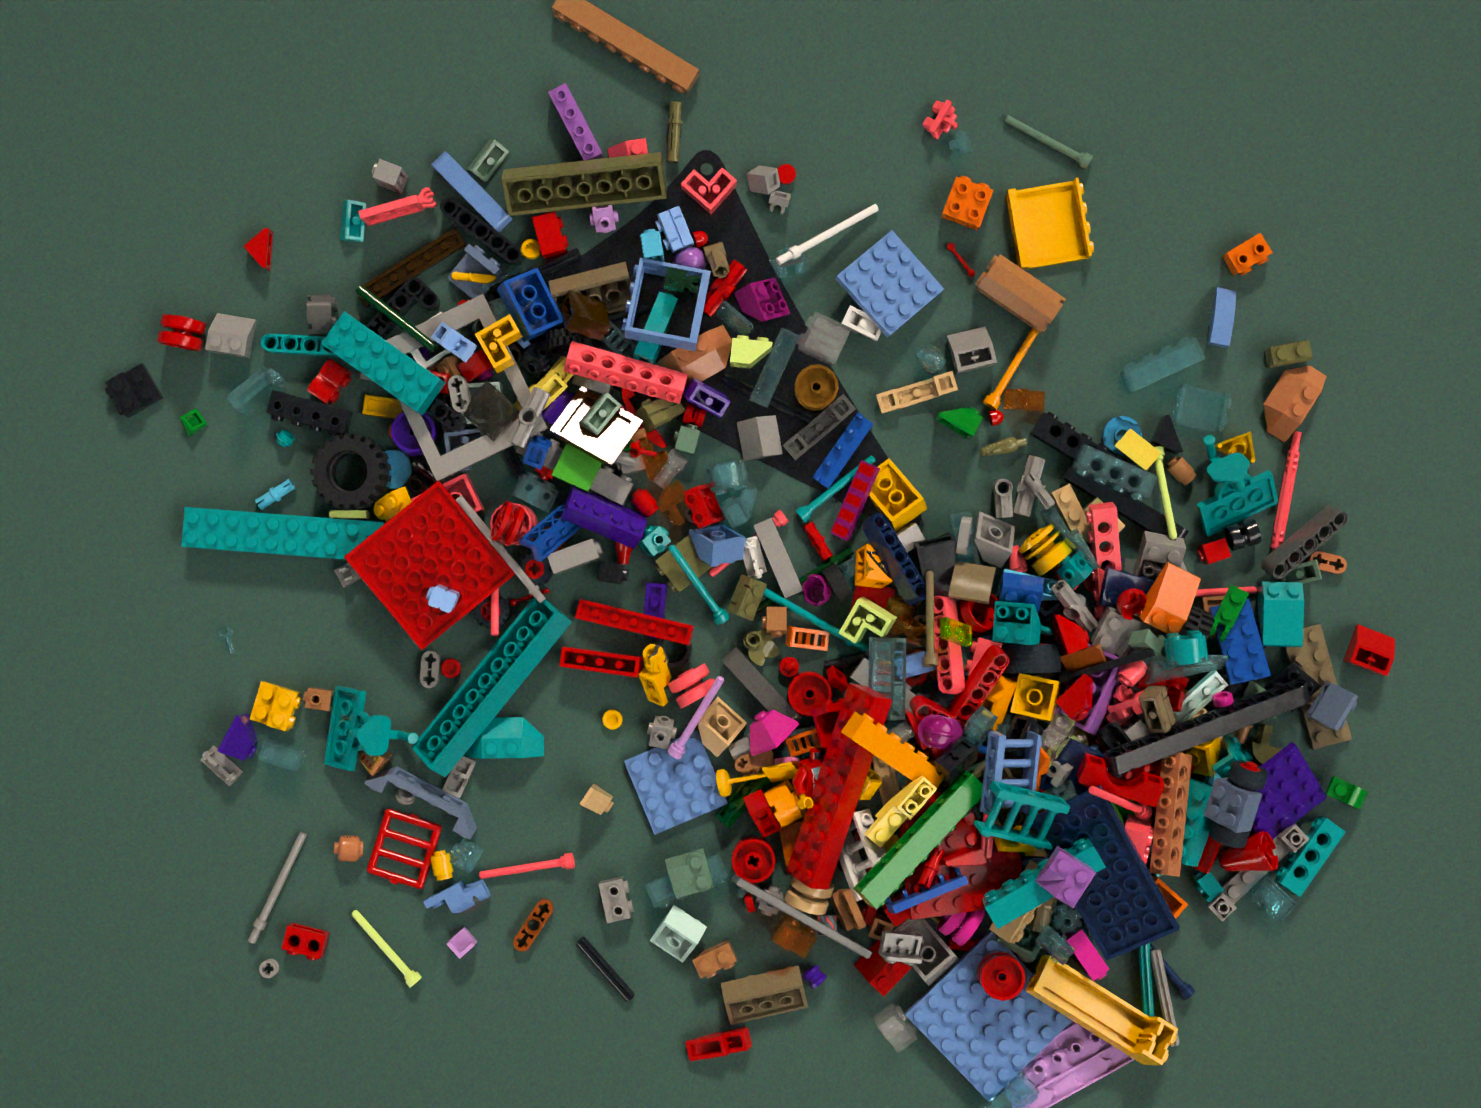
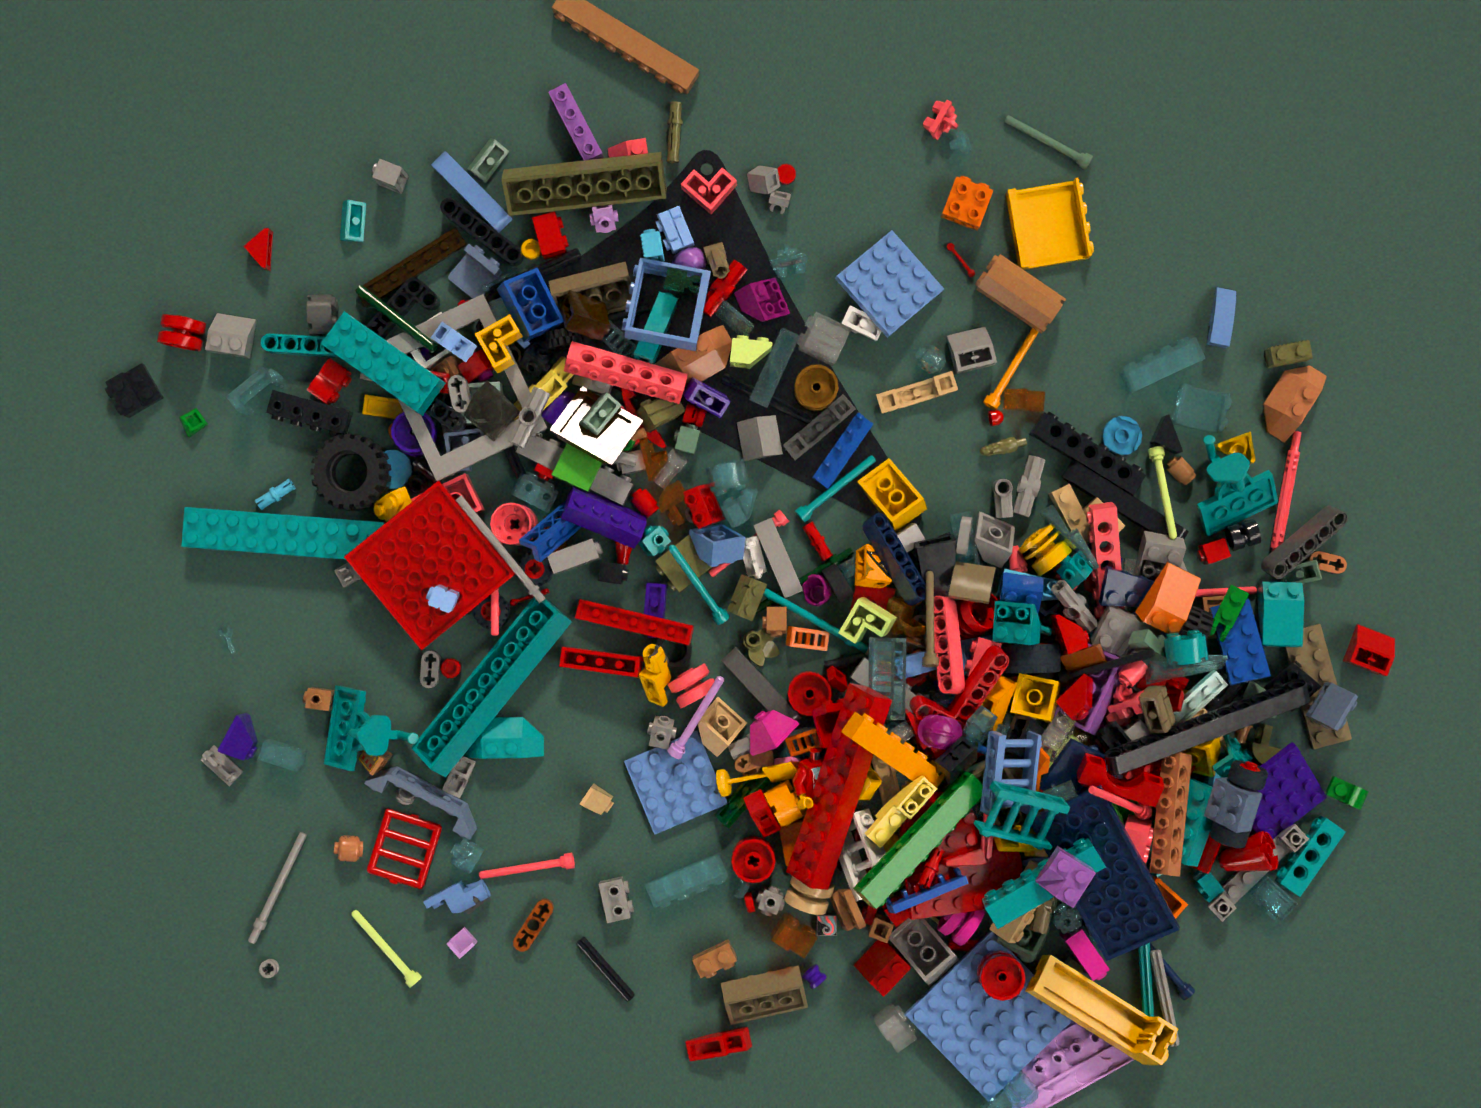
yellow plate [250,681,302,731] -> none
teal plate [276,429,295,447] -> none
red brick [281,922,330,960] -> none
yellowish green tile [329,510,370,519] -> none
coral tile [358,187,437,226] -> none
yellow brick [430,850,454,881] -> none
yellow piece [451,271,496,284] -> none
red wheel [490,500,525,546] -> none
blue bracket [522,435,552,470] -> none
yellow tile [602,709,623,730] -> none
red hand [630,442,657,458] -> none
light aqua slope [650,905,707,963] -> none
sand green slope [665,848,715,898] -> none
red hinge [693,231,708,248] -> none
tile [731,874,872,958] -> none
white bar [776,204,879,265] -> none
red tile [779,657,799,677] -> none
tile [830,460,880,541] -> none
light grey bracket [878,930,923,965] -> none
green slope [935,407,983,440] -> none
clear neon green plate [940,617,972,647] -> none
light grey axle [1023,471,1055,510] -> none
clear light blue hips [1035,925,1075,965] -> none
light grey tile [1046,761,1074,788] -> none
clear light blue brick [1072,444,1158,501] -> none
light yellow panel [1115,429,1161,471] -> none
red hair [1116,588,1147,620] -> none
dark pink tile [1212,691,1234,707] -> none
orange brick [1222,232,1273,276] -> none

